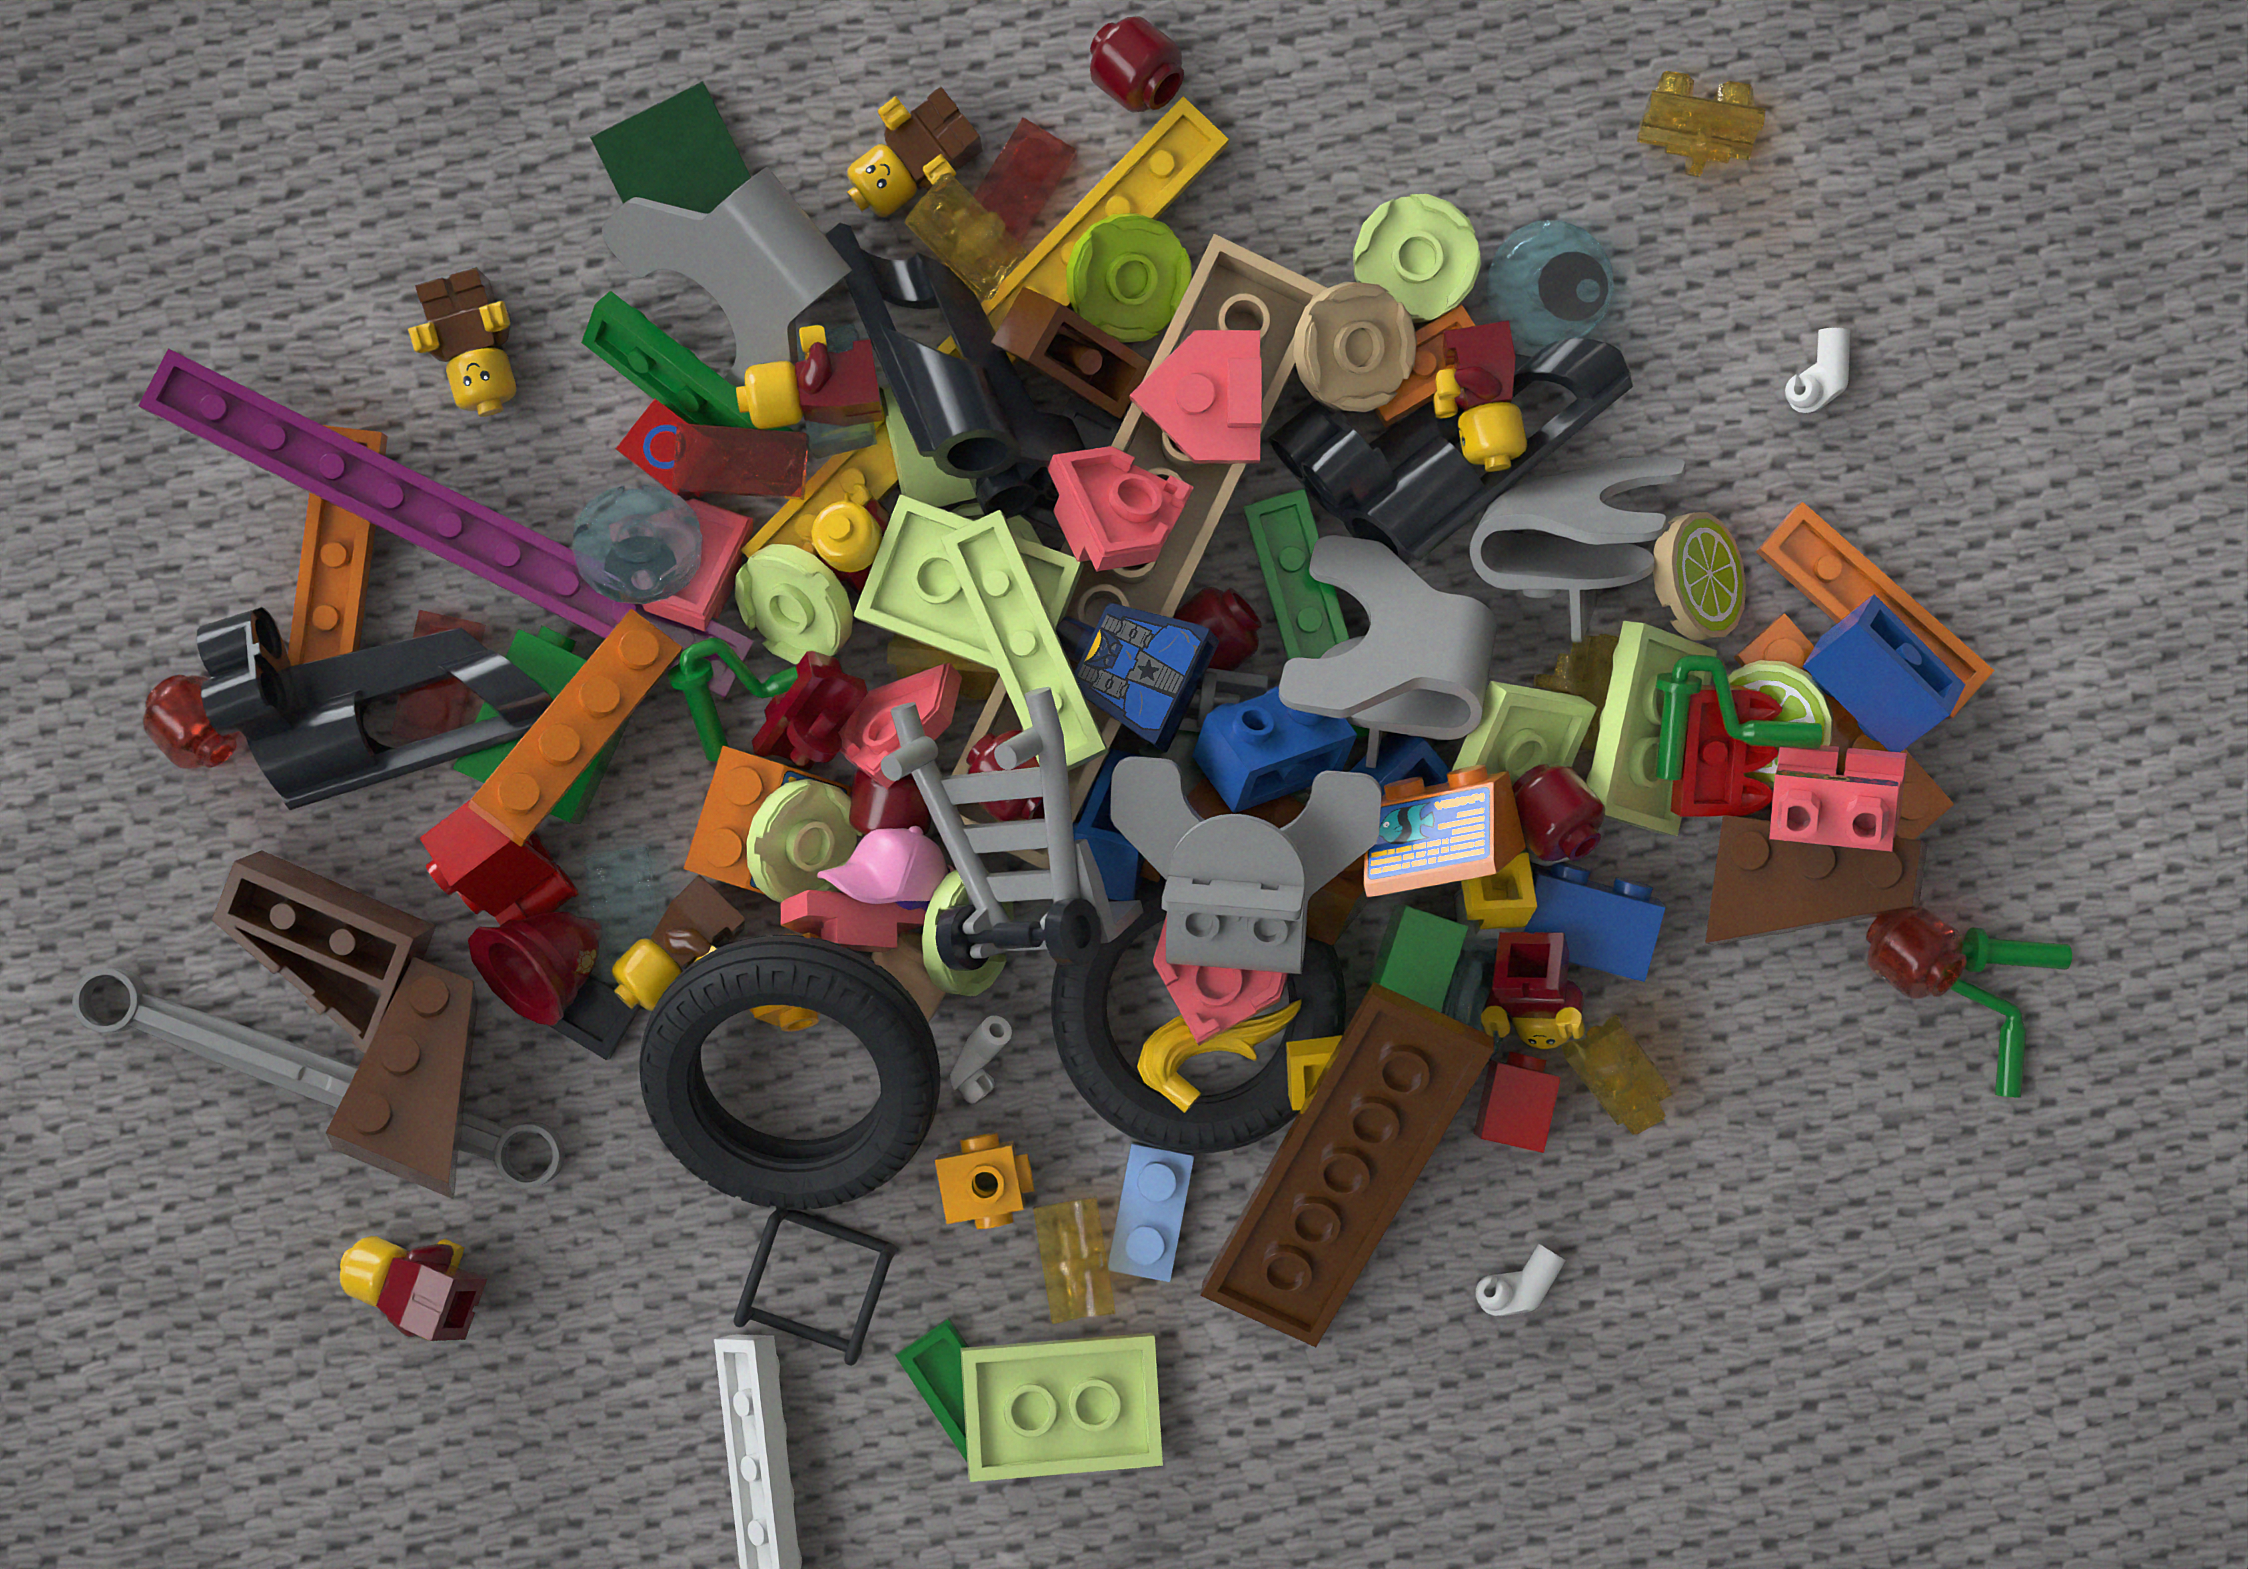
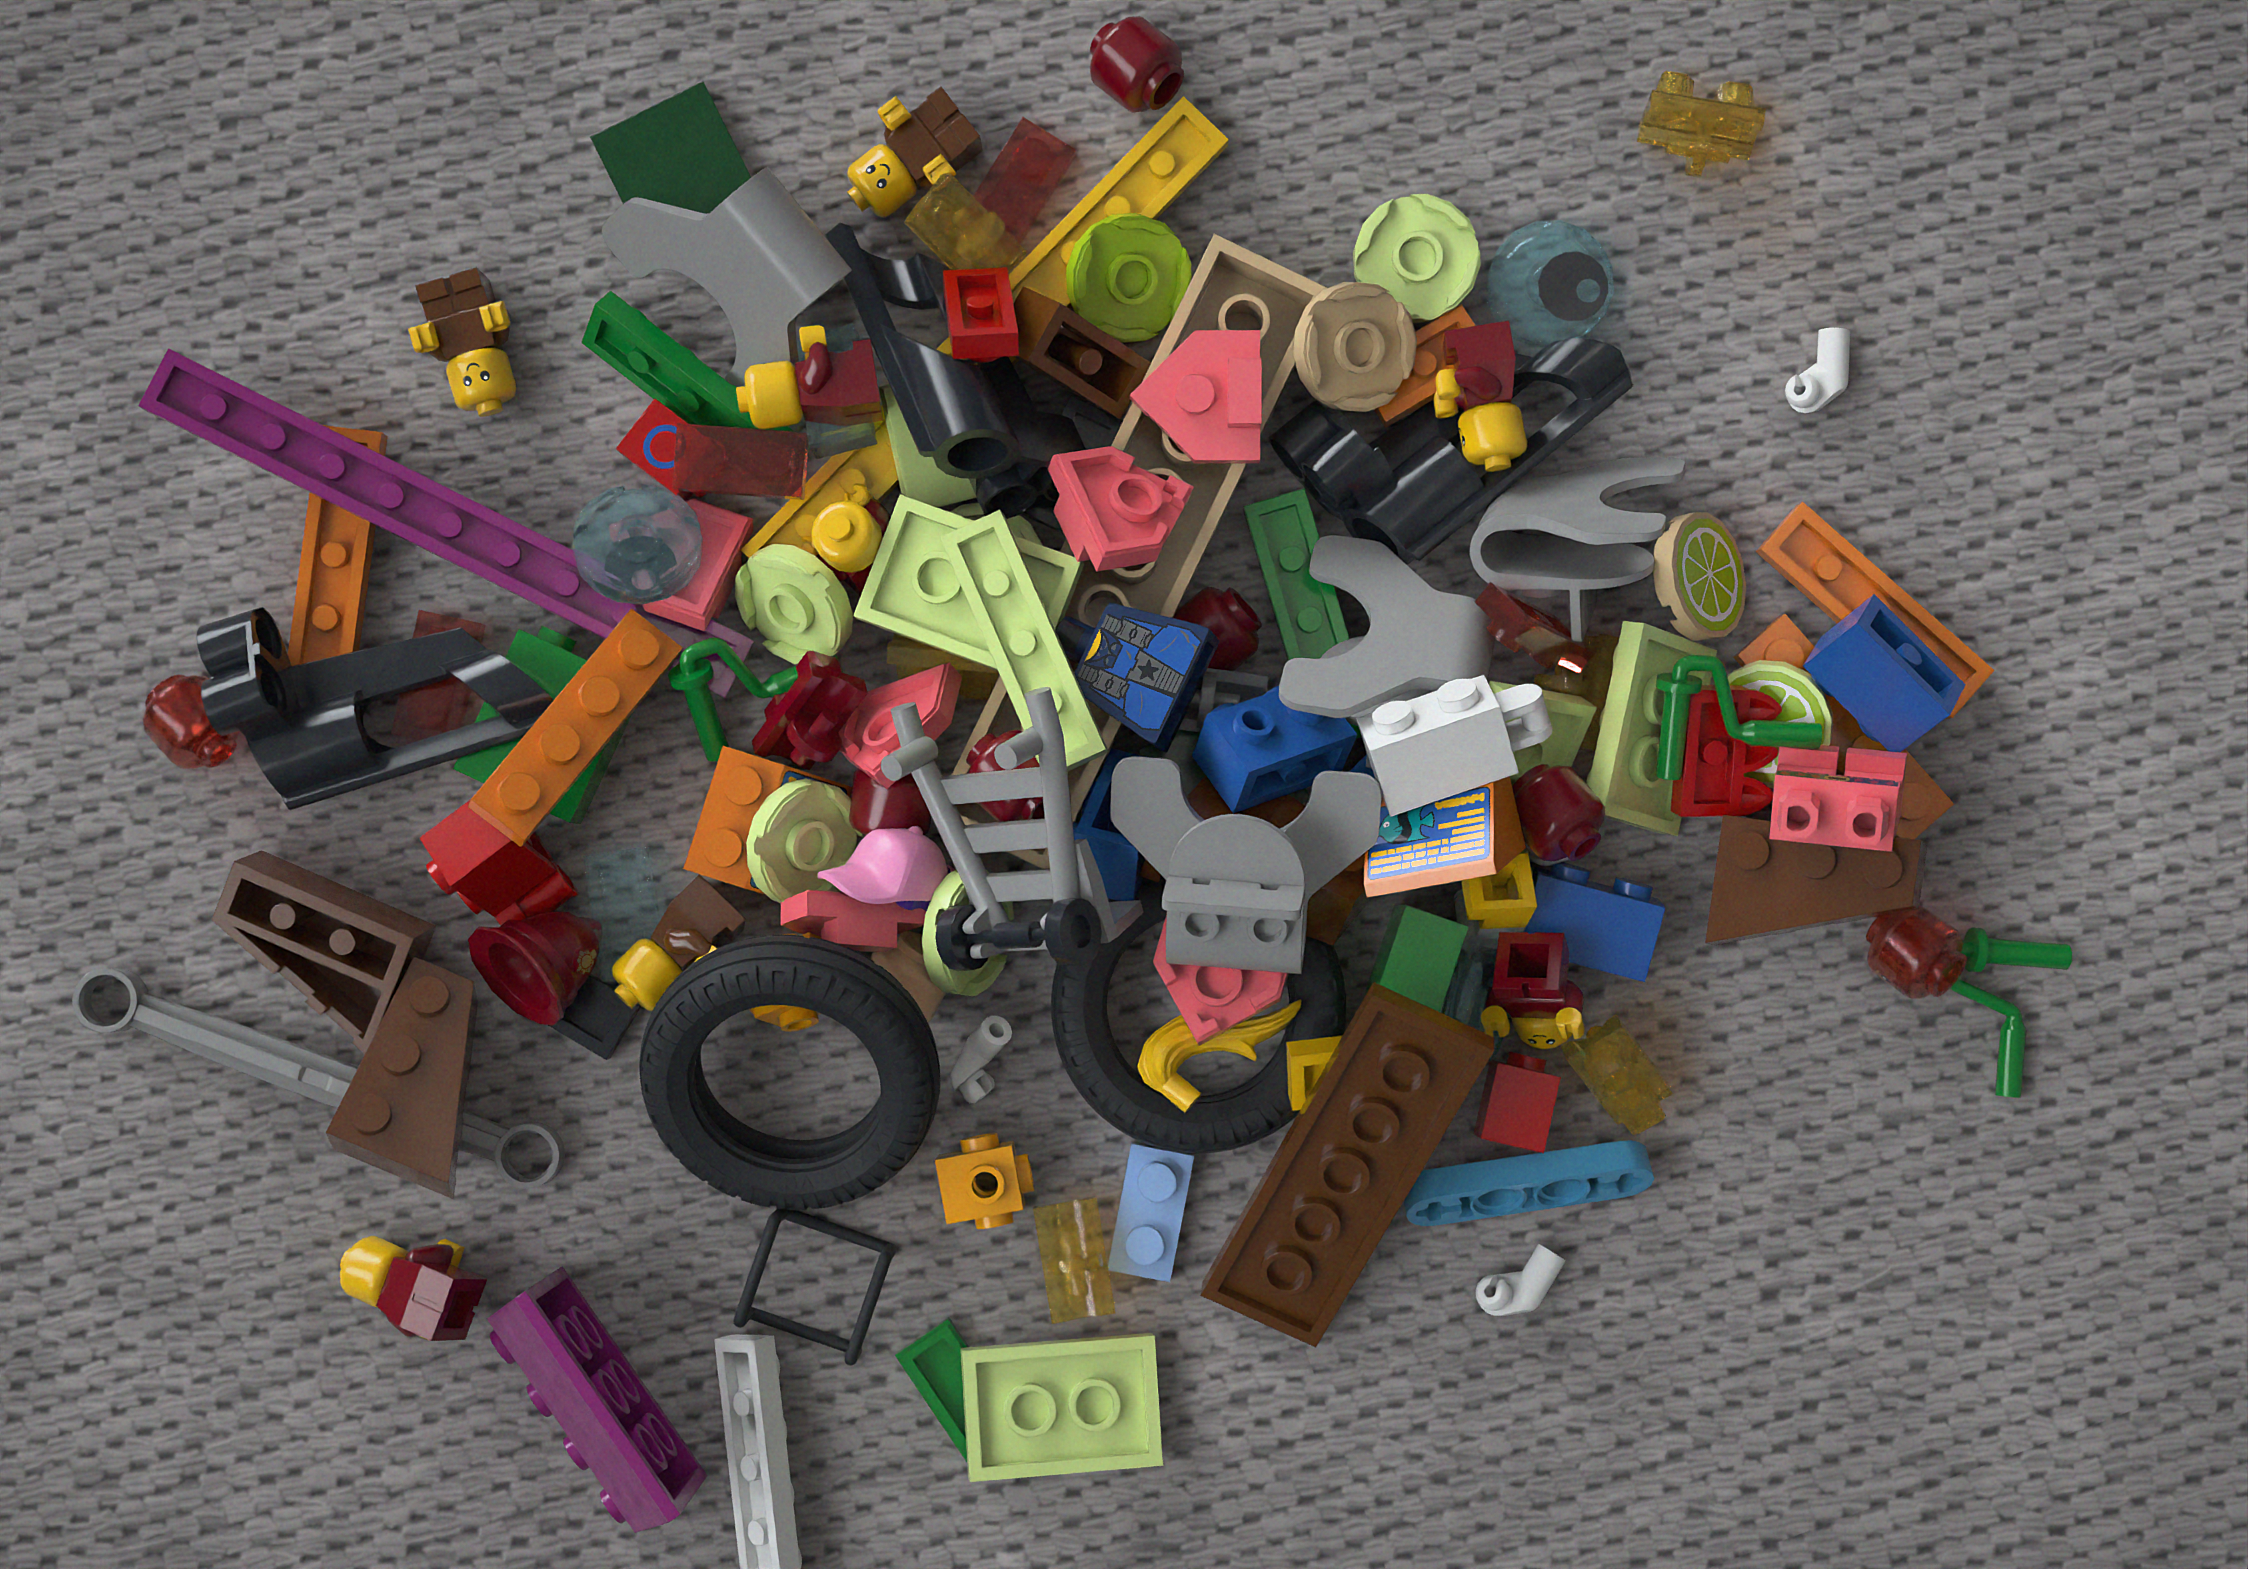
none -> magenta slope [487,1266,708,1533]
none -> red plate [943,267,1019,362]
none -> white brick [1356,675,1553,817]
none -> dark azure beam [1404,1140,1654,1226]
none -> clear red plate [1474,582,1594,673]

